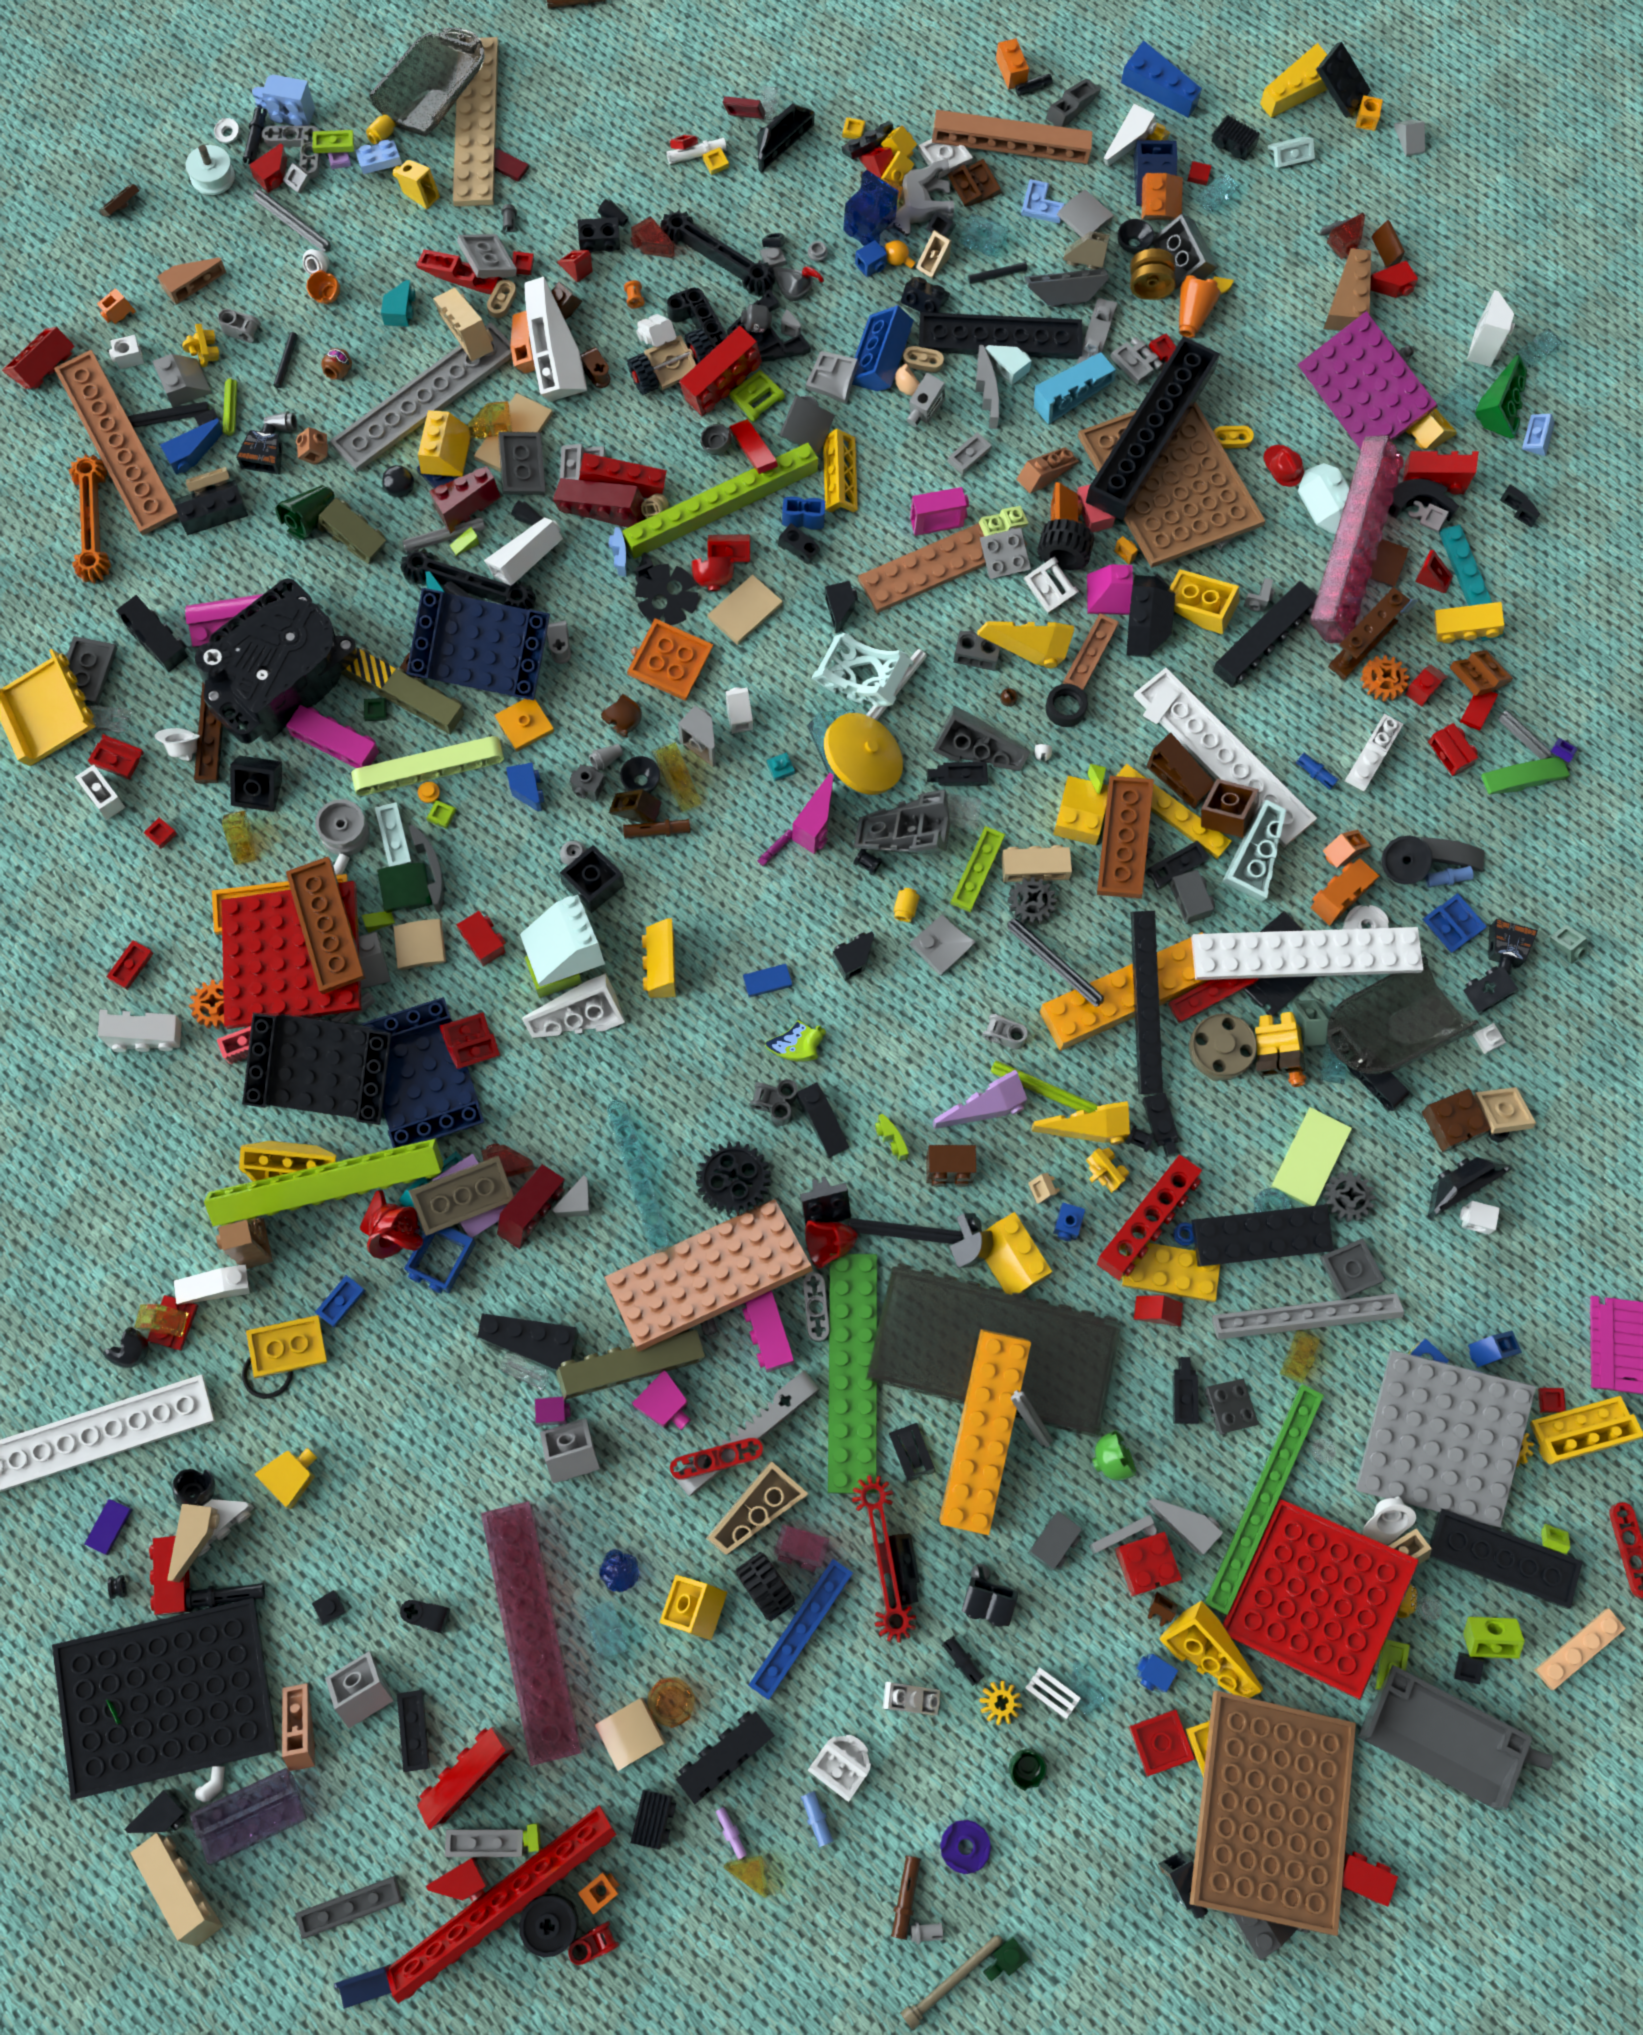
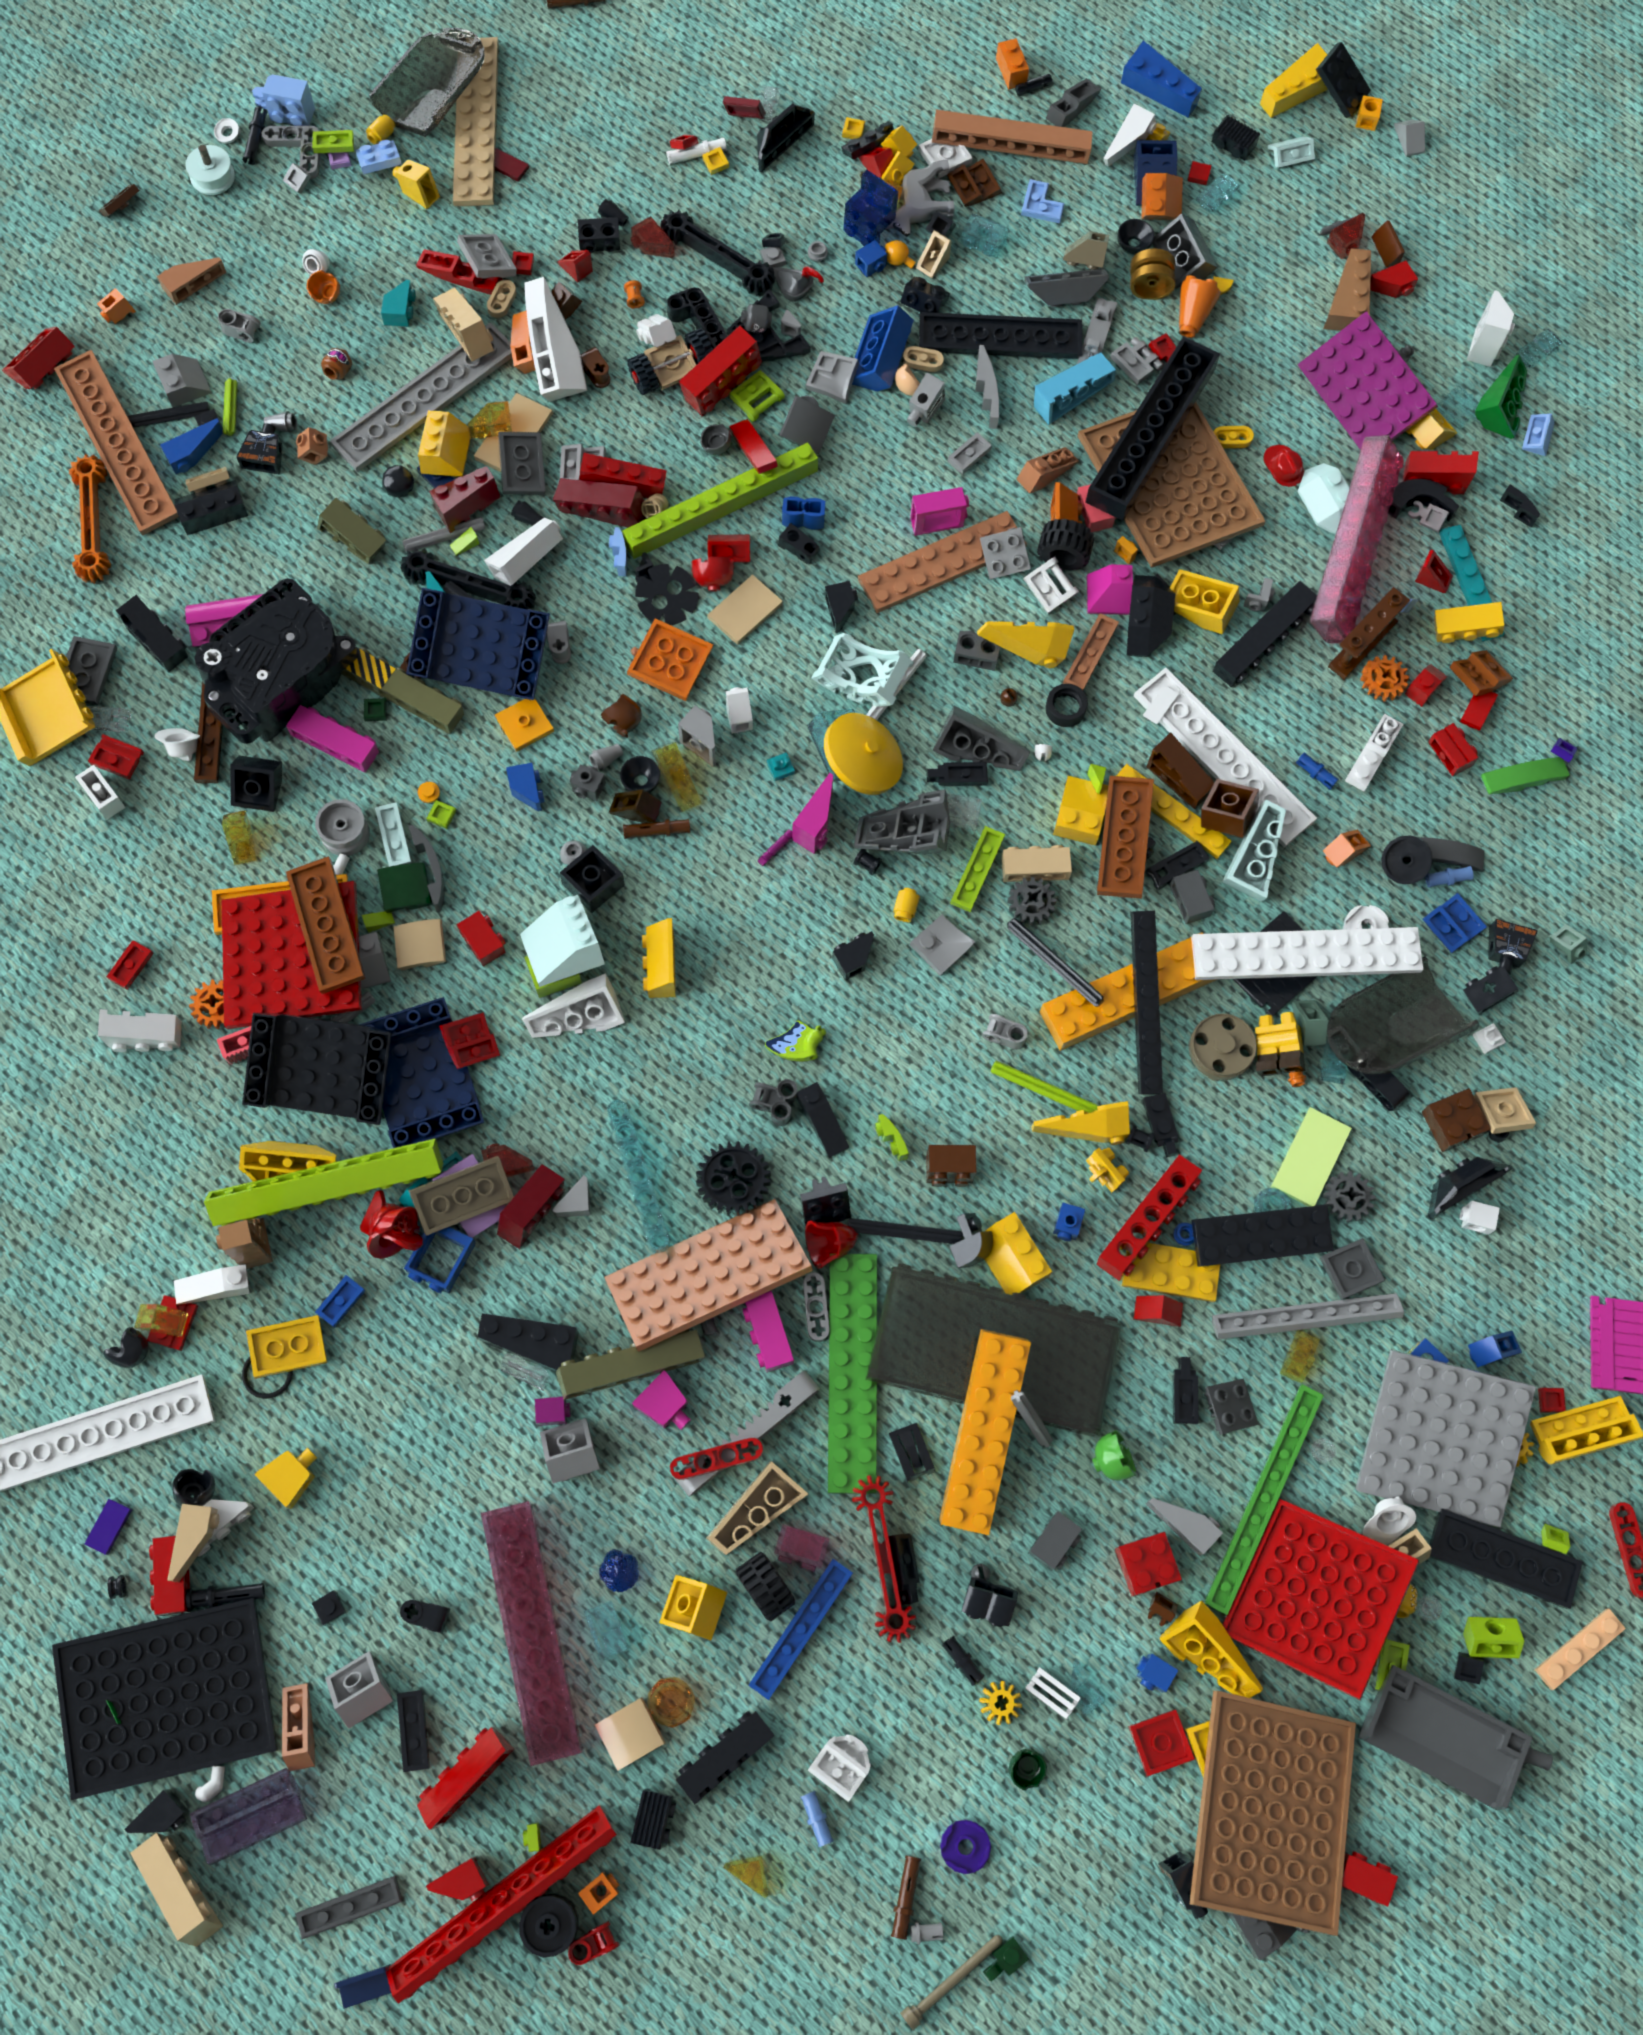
white brick [109,335,144,369] -> none
red plate [143,817,177,849] -> none
yellow hips [182,324,219,367] -> none
red slope [249,143,287,193] -> none
axle [253,189,331,252] -> none
black bar [273,332,298,389] -> none
dark green cone [275,485,335,540] -> none
yellowish green beam [351,736,504,796] -> none
light grey plate [445,1829,524,1857] -> none
dark grey pin [501,204,517,232] -> none
lavender bar [715,1807,747,1859] -> none
blue tile [743,964,792,998] -> none
yellow fence [823,429,858,512] -> none
white slope [882,1682,940,1716] -> none
lavender wedge [932,1070,1027,1129] -> none
black bar [968,262,1027,284] -> none
yellowish green slope [979,506,1028,536] -> none
light aqua slope [985,345,1031,386] -> none
tan tile [1028,1173,1060,1204] -> none
light grey slope [1057,190,1114,237] -> none
light grey hinge [1089,1515,1157,1554] -> none
red plate [1168,978,1259,1024] -> none
orange wedge [1311,858,1379,926] -> none
reddish brown slope [1354,534,1409,587] -> none
dark grey axle [1498,710,1552,760] -> none

